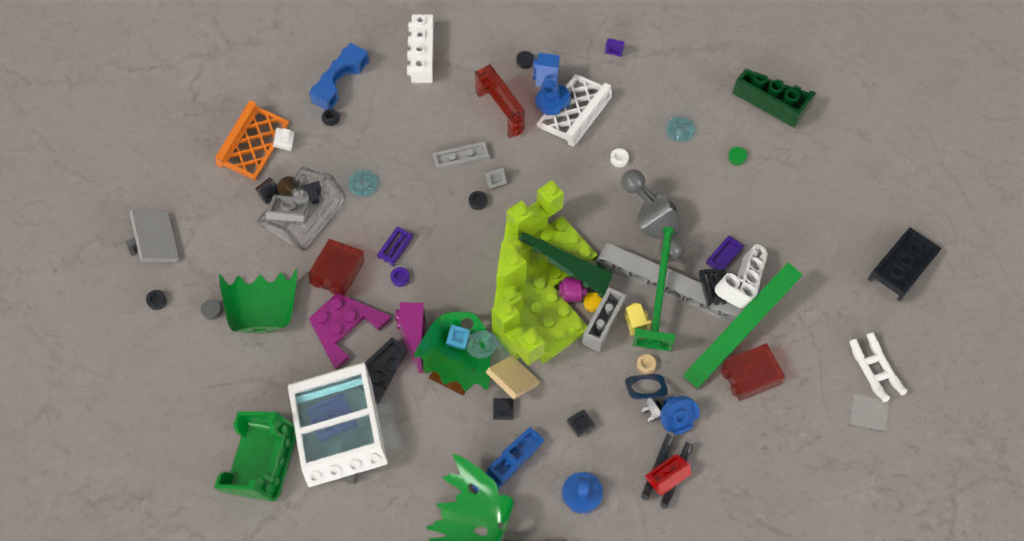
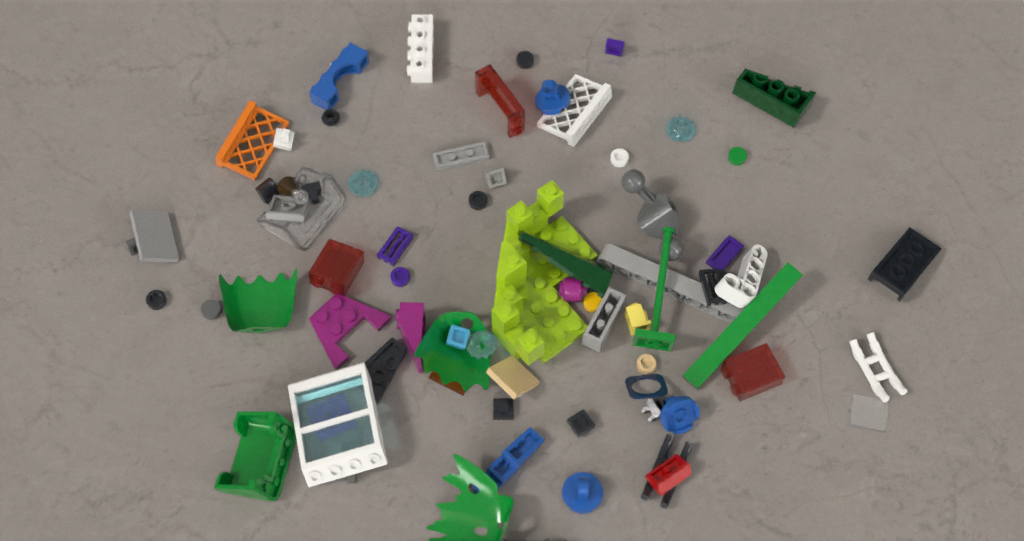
blue brick [533,52,560,87] -> none

